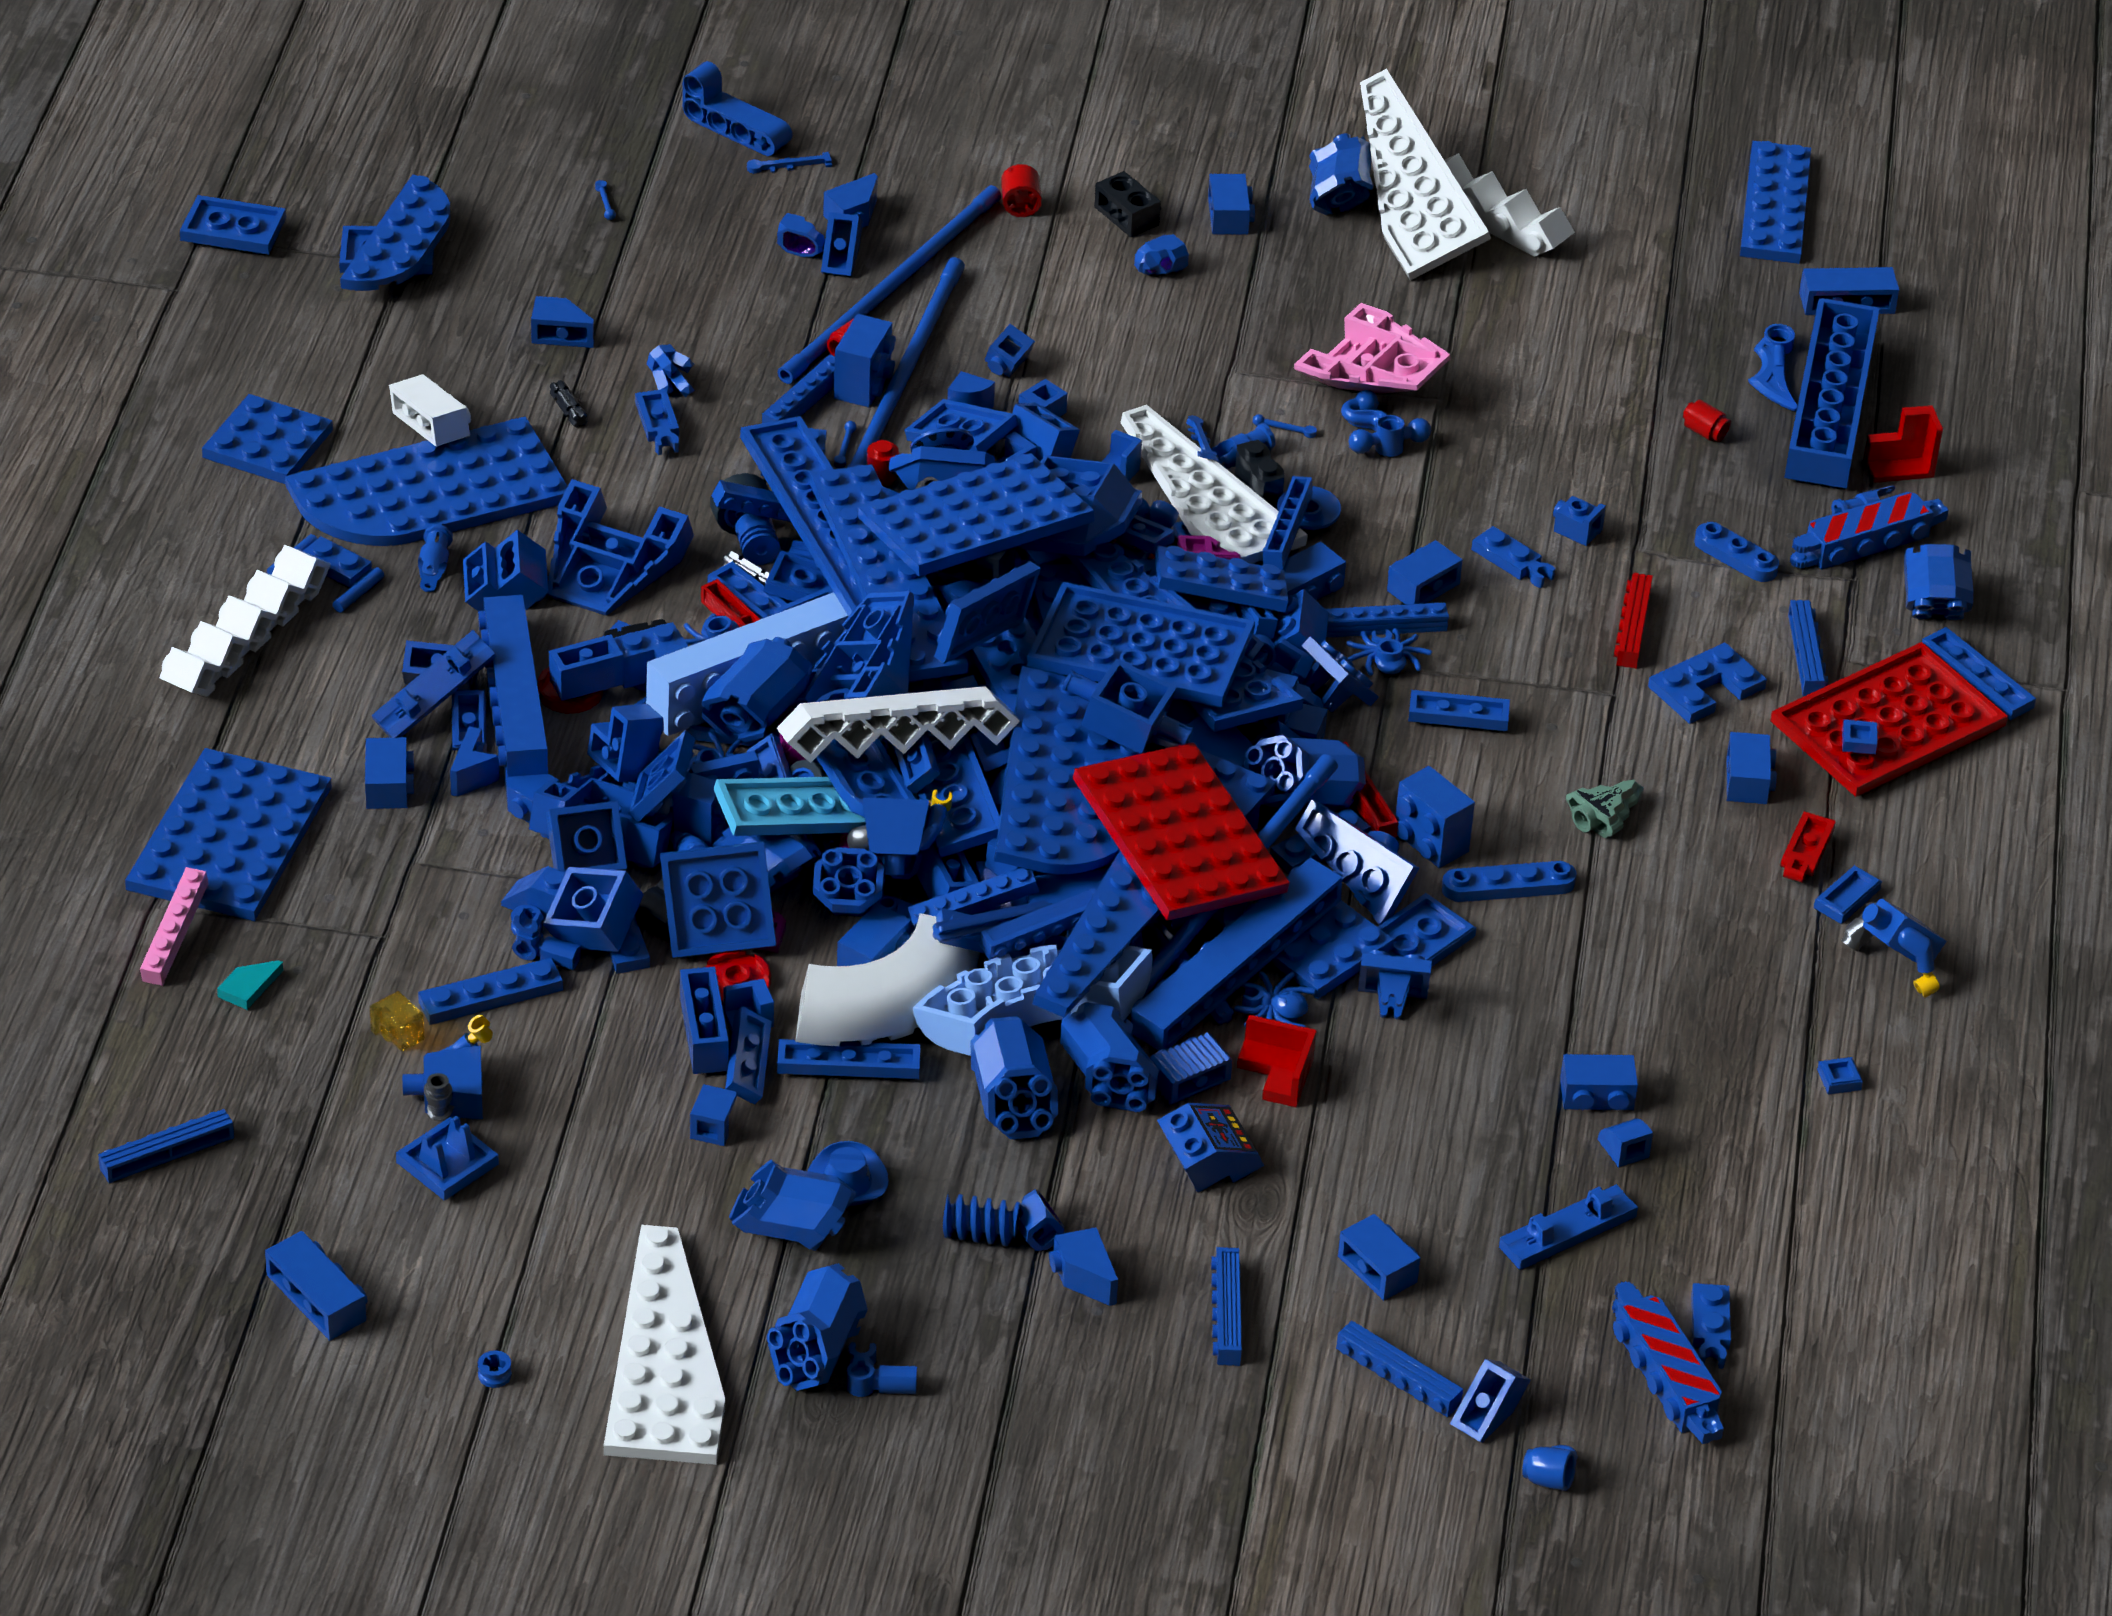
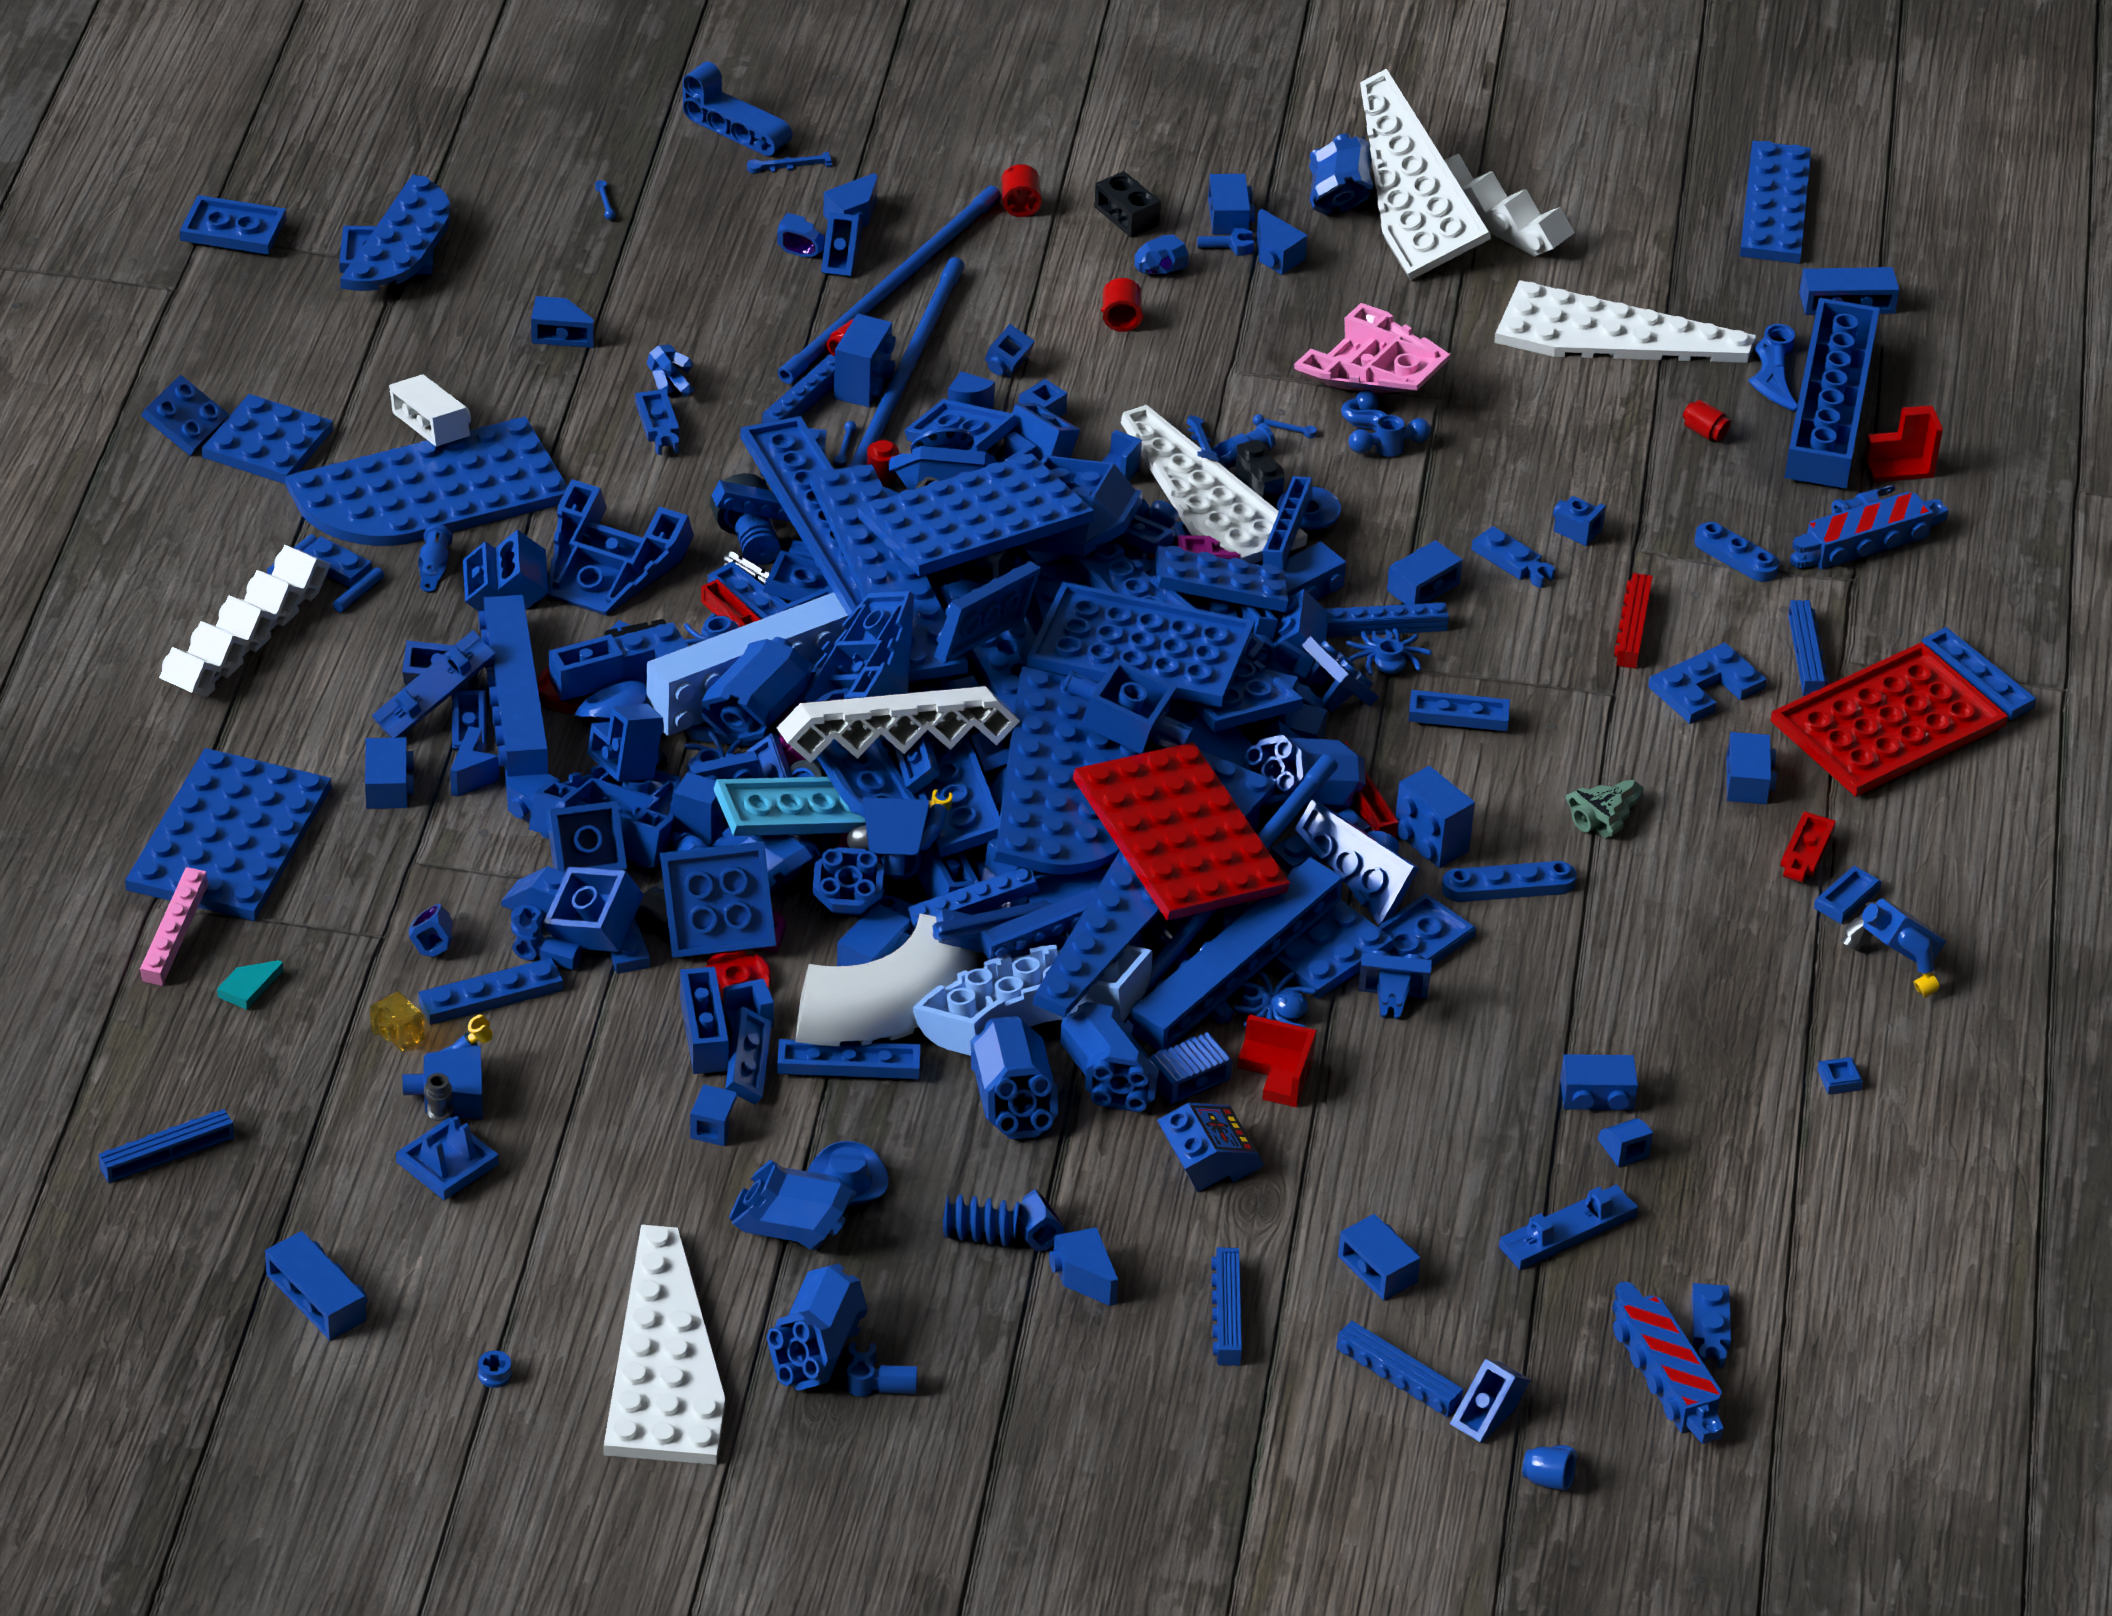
black axle [550,380,587,427] -> none
blue plate [628,730,695,822] -> none
blue plate [1842,719,1877,754] -> none
blue brick [1904,544,1973,620] -> none
none -> blue plate [141,374,230,456]
none -> blue rock [409,904,453,957]
none -> blue hat [575,681,647,723]
none -> red piece [1100,278,1145,332]
none -> blue bar [1197,228,1254,256]
none -> blue slope [1256,209,1308,275]
none -> white wing [1494,280,1756,363]

